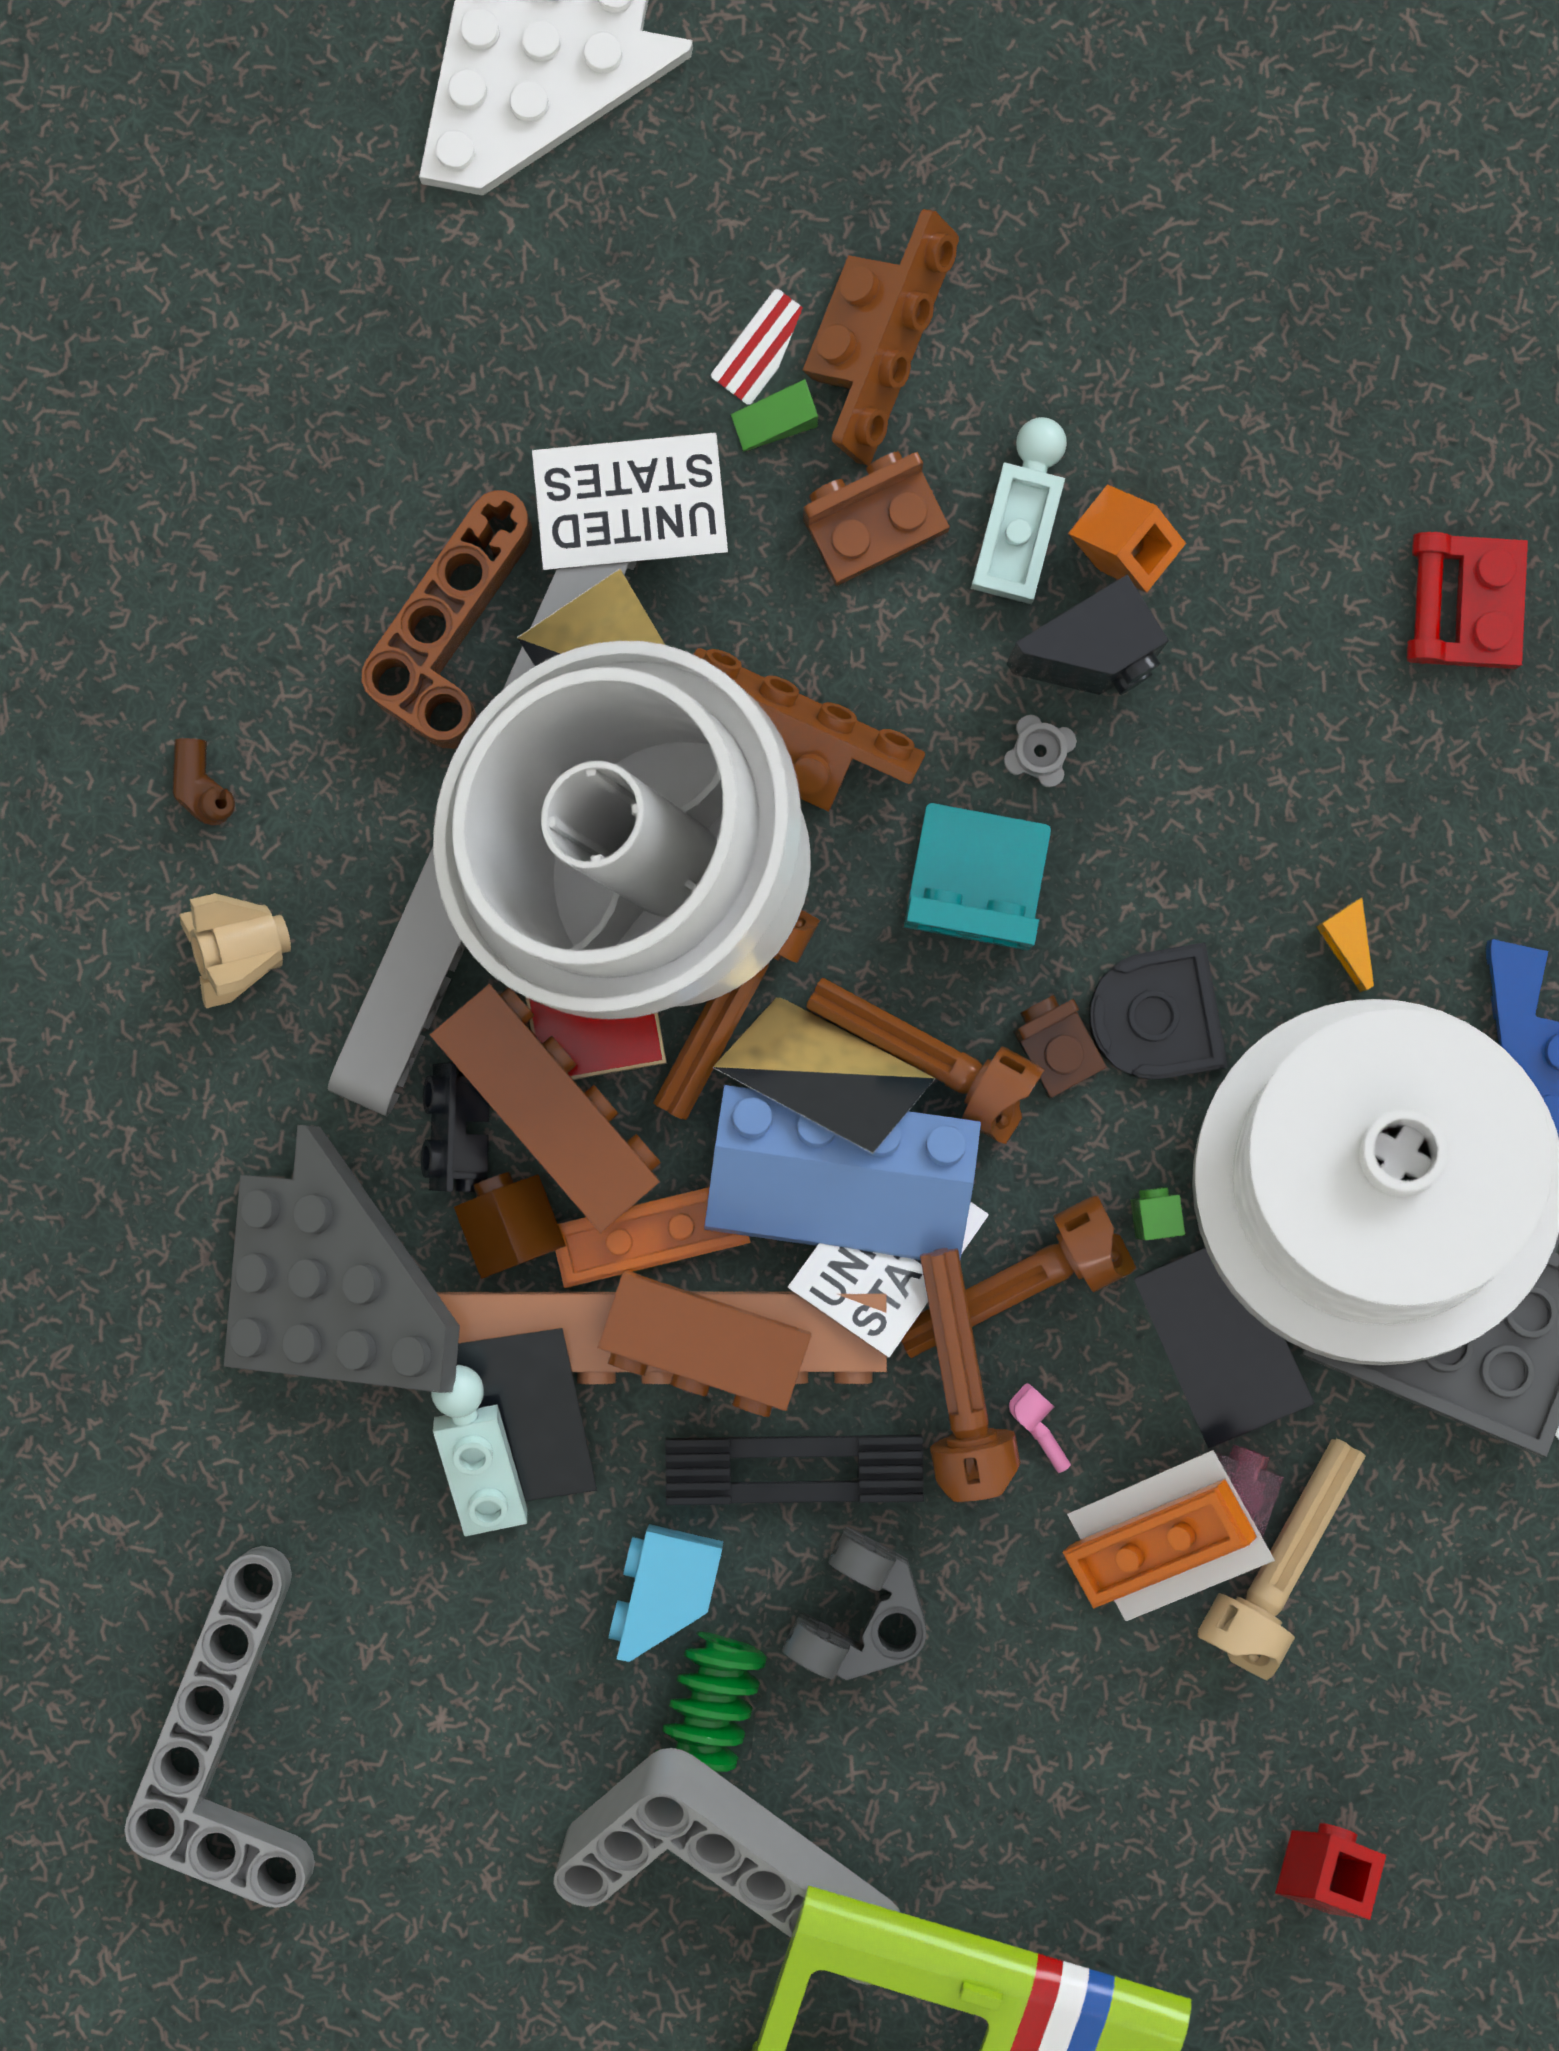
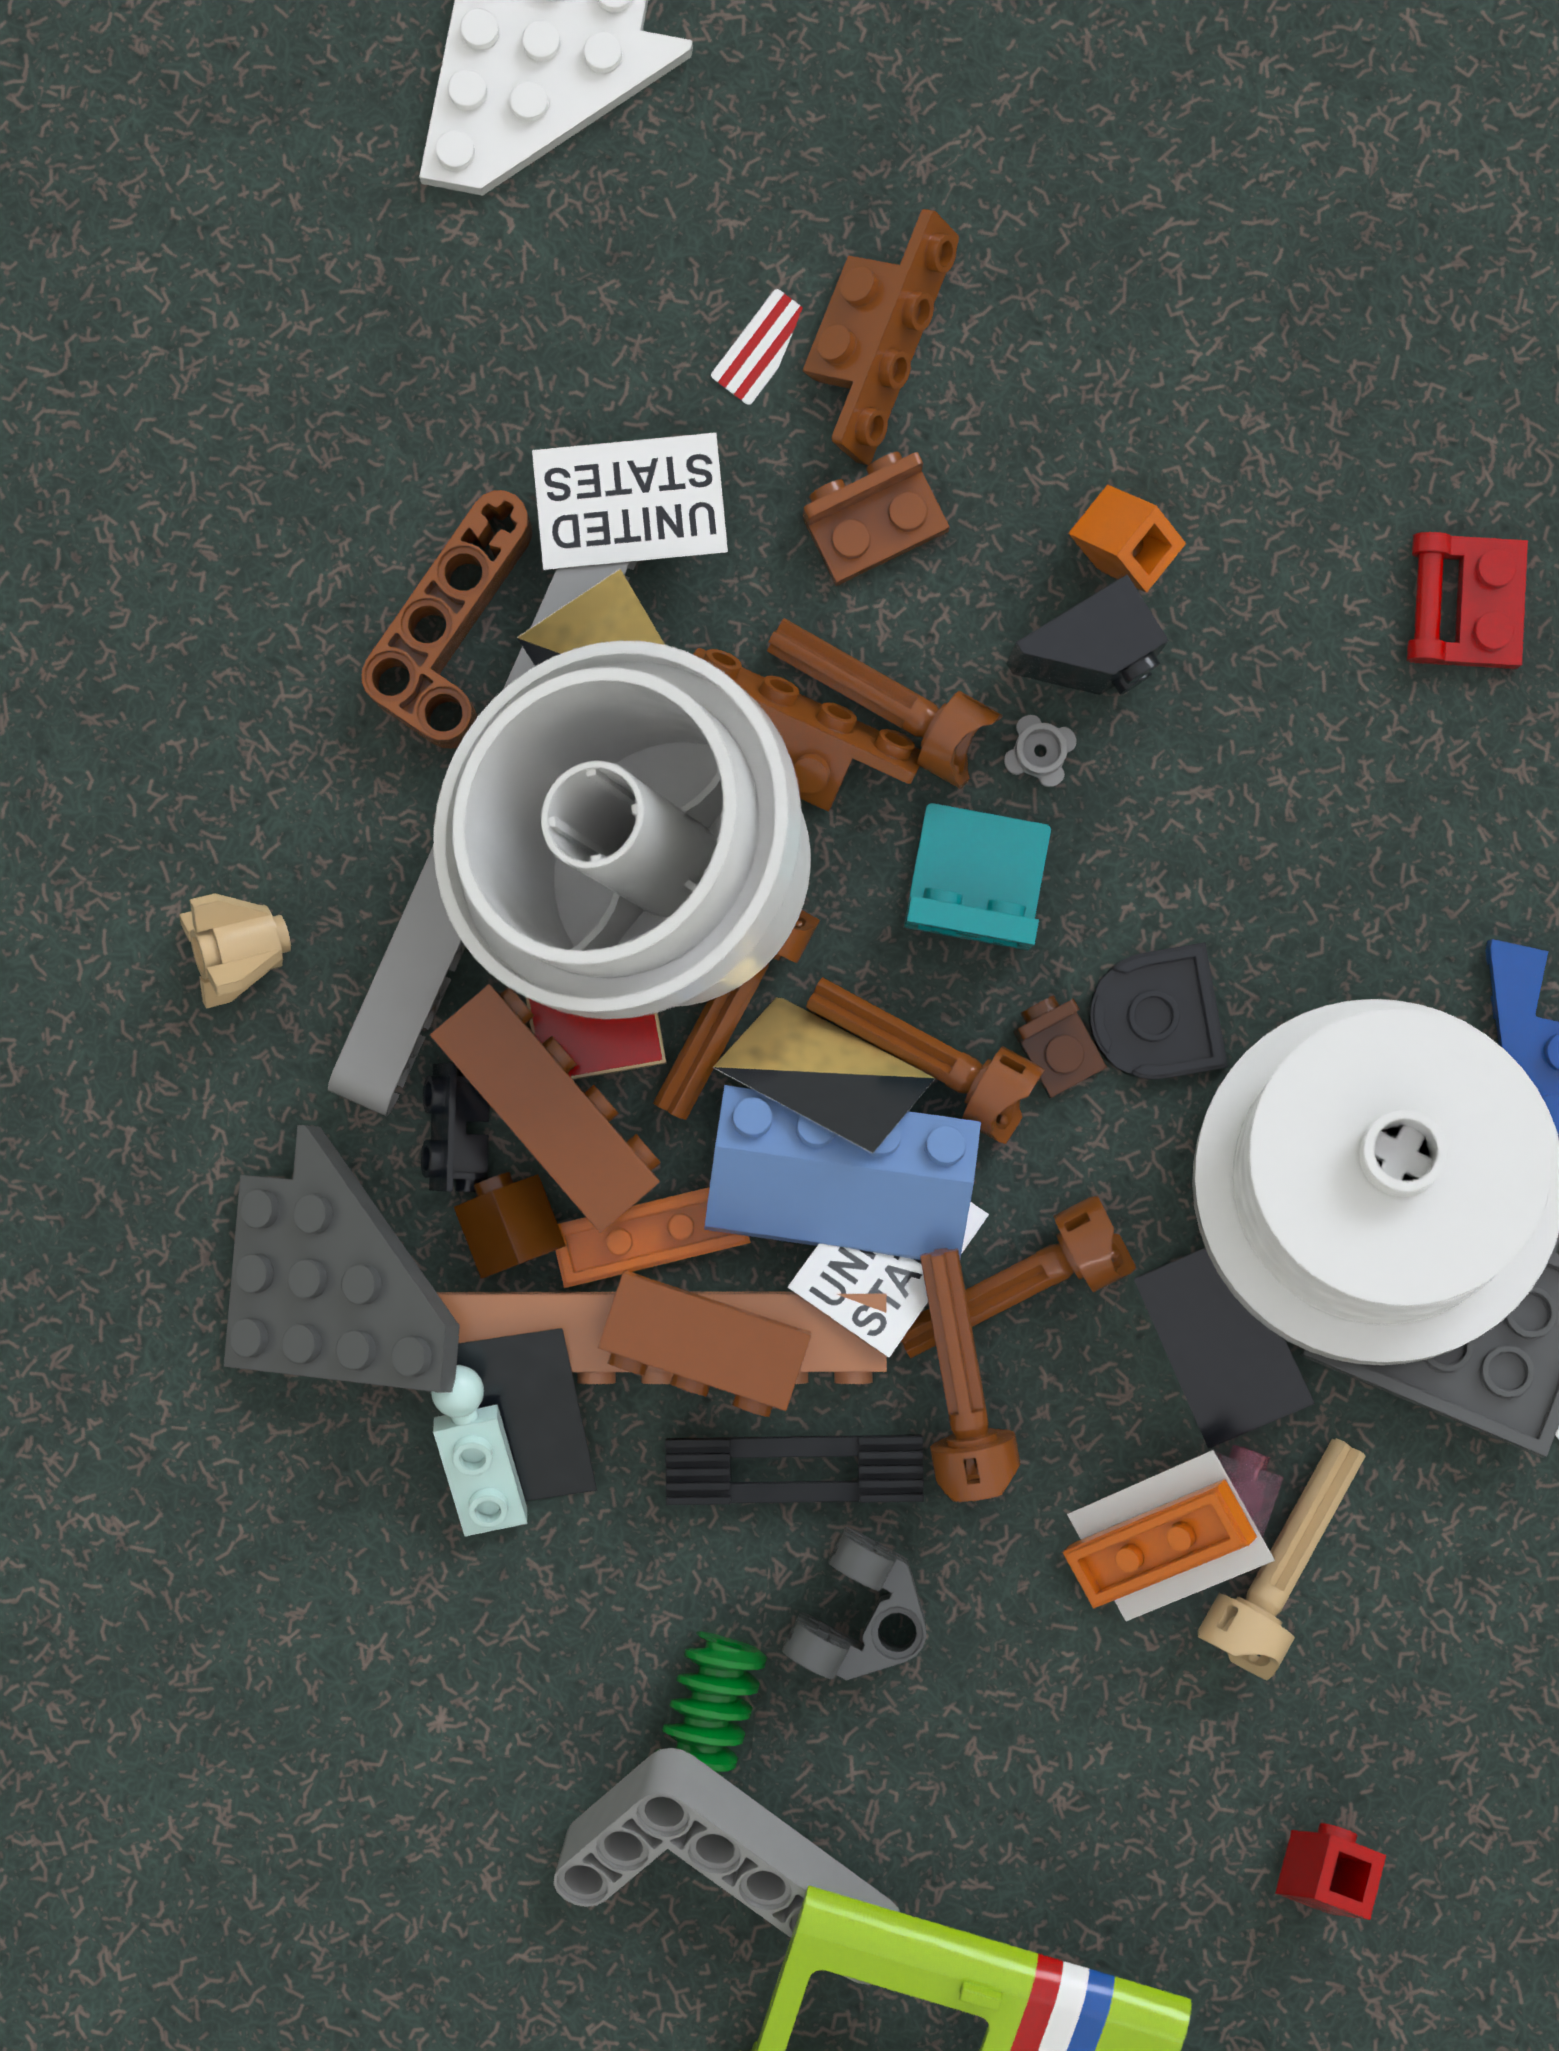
light grey beam [124,1546,315,1908] -> none
reddish brown arm [173,738,235,825] -> none
medium azure slope [609,1524,723,1662] -> none
bright green piece [731,379,818,452] -> none
light aqua plate [971,417,1067,605] -> none
bright pink hand [1009,1383,1071,1473] -> none
bright green piece [1130,1187,1185,1240] -> none
light orange piece [1316,898,1374,992] -> none
none -> dark orange piece [767,618,1003,789]

